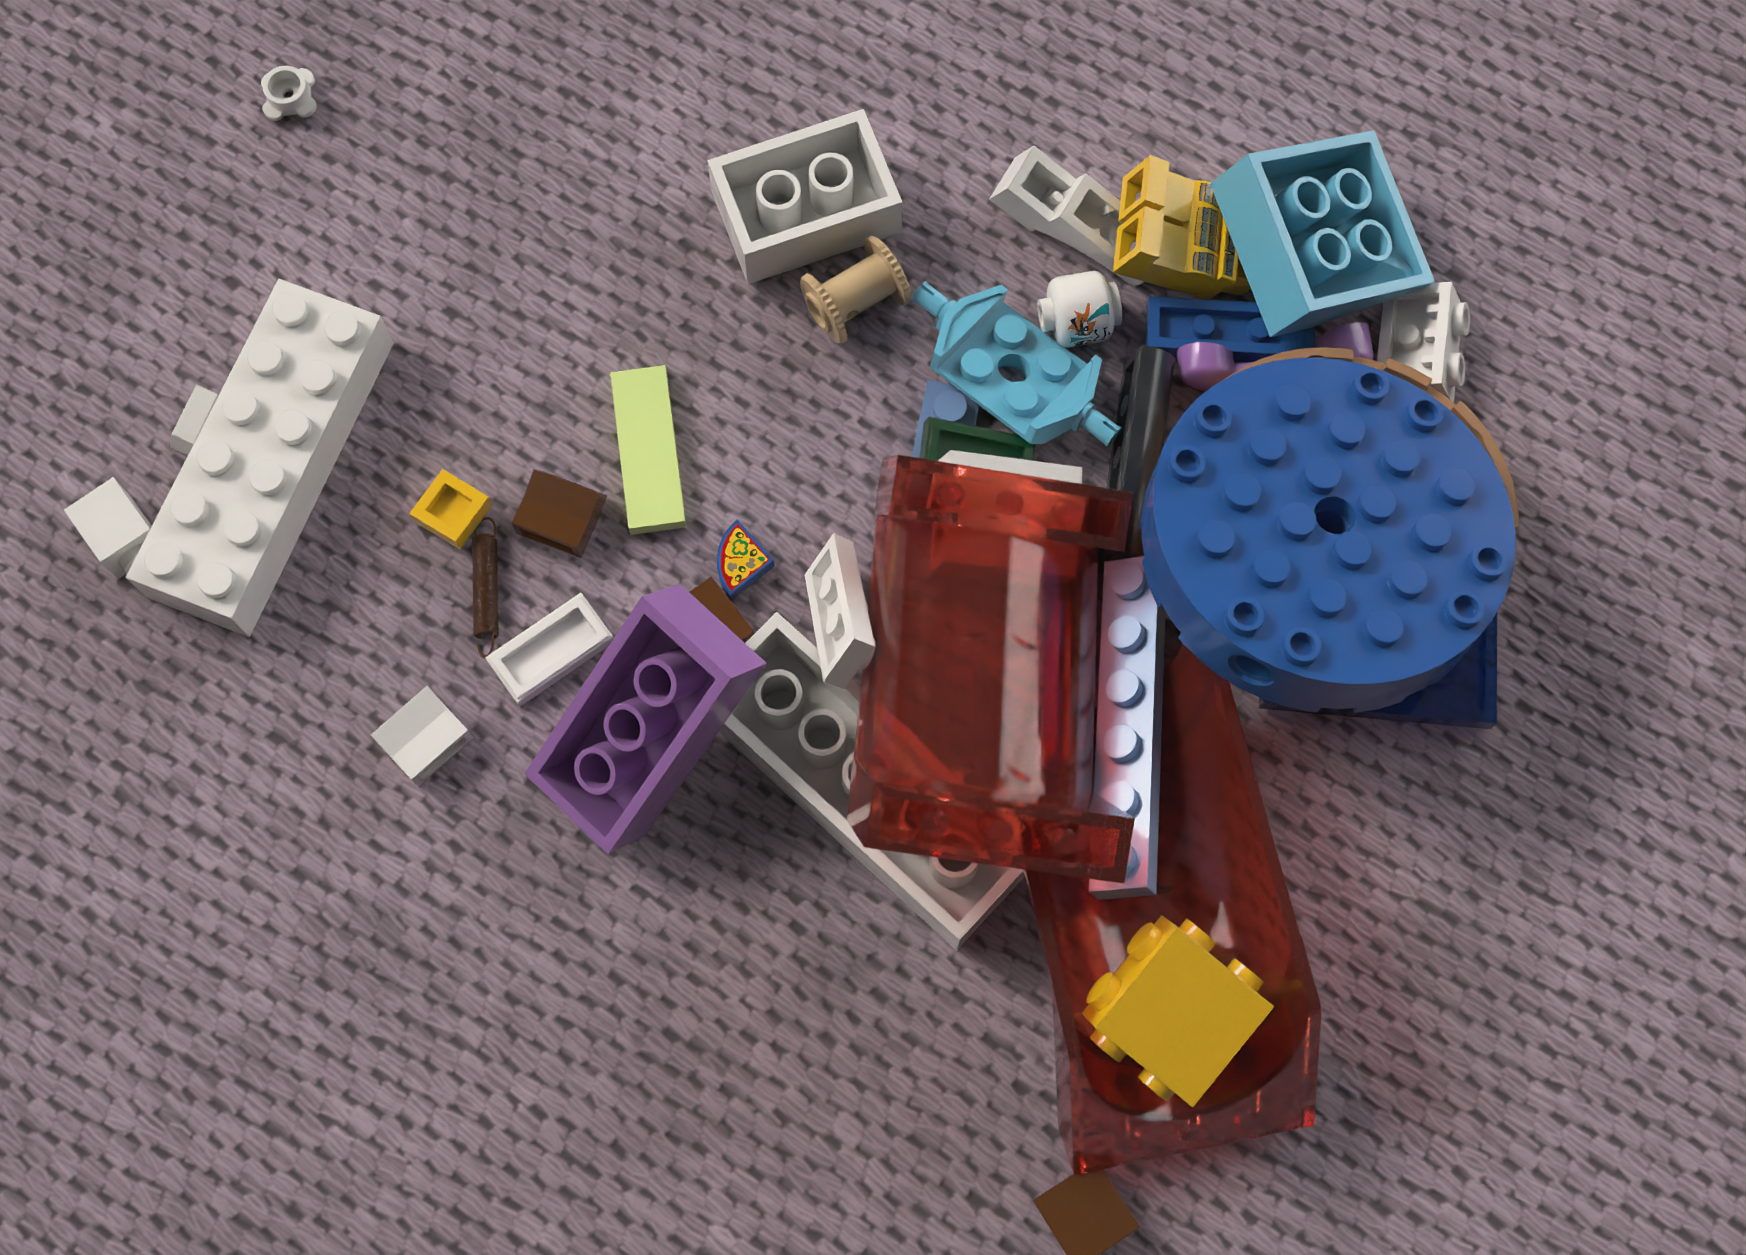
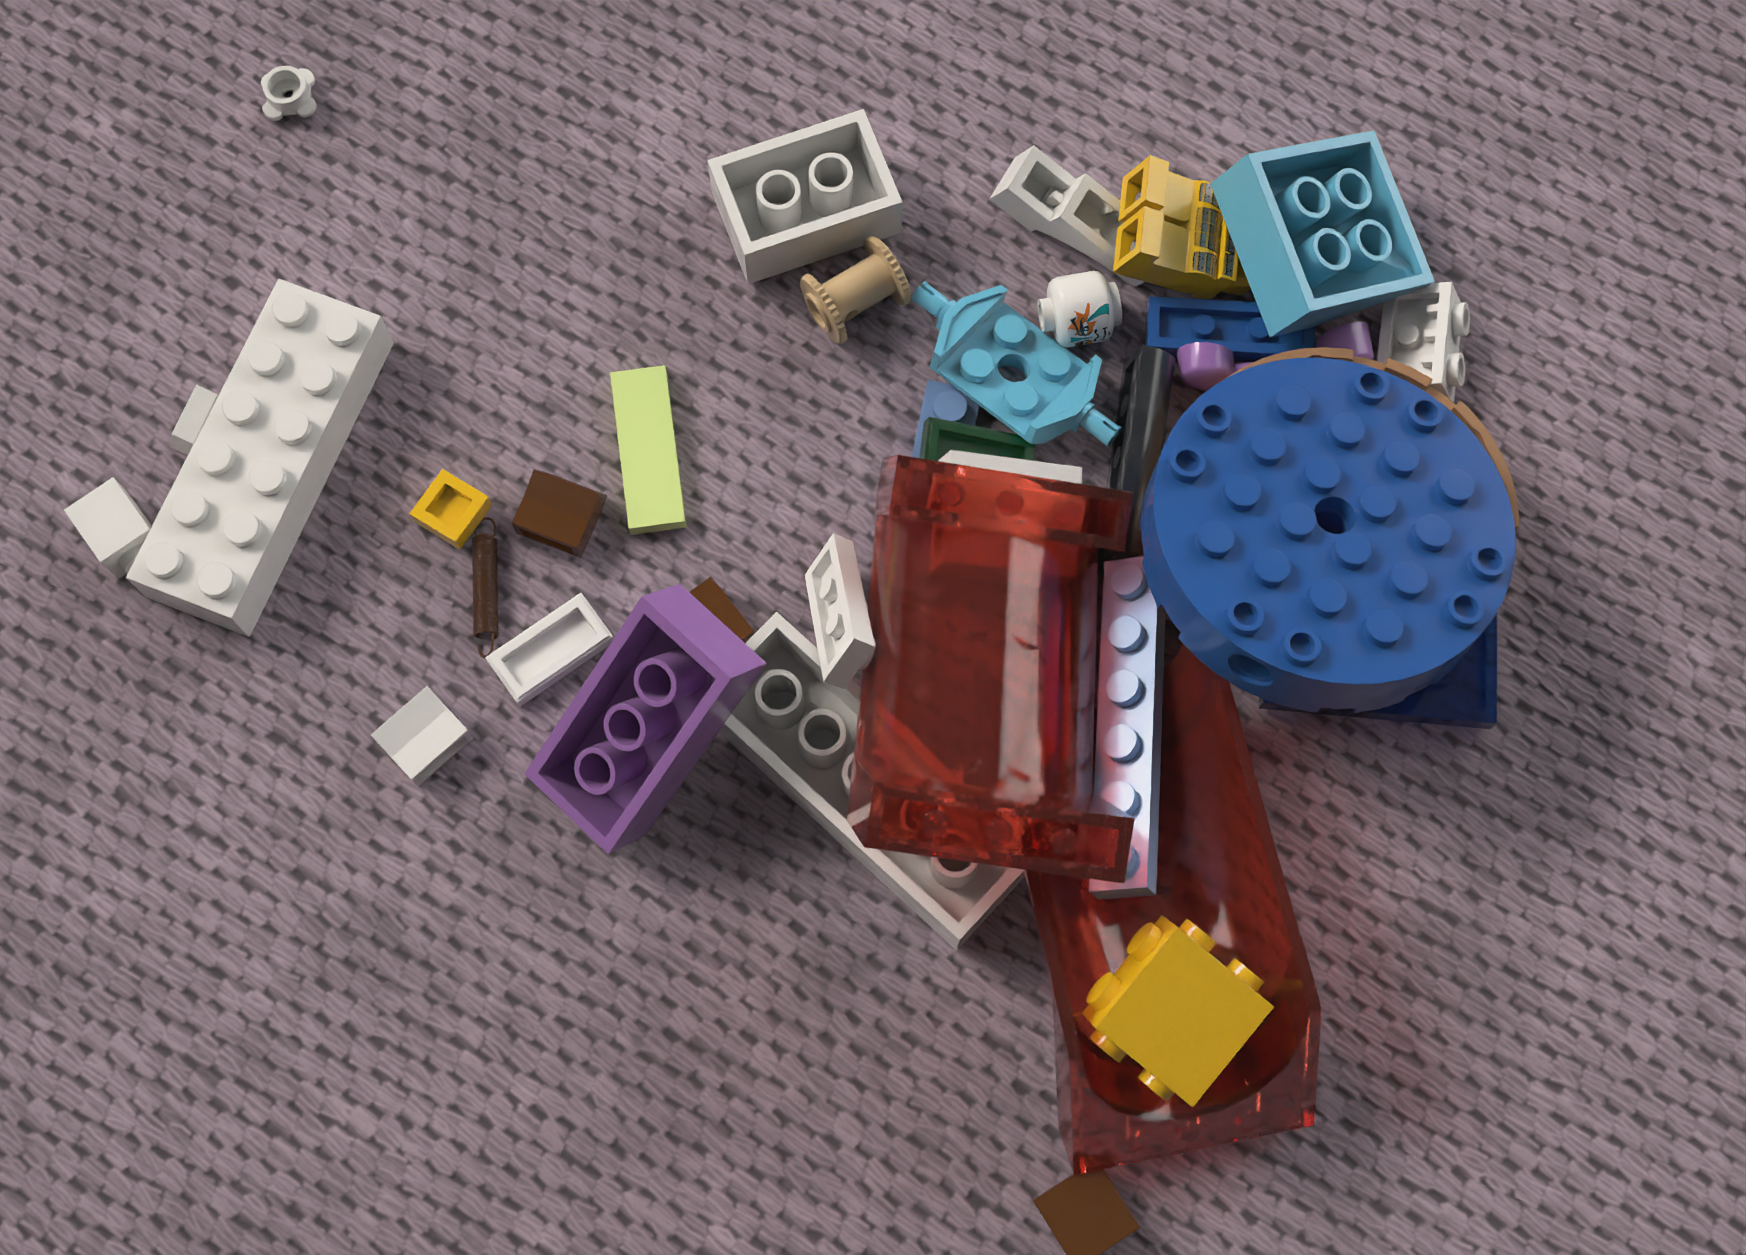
tile [717,519,775,601] -> none

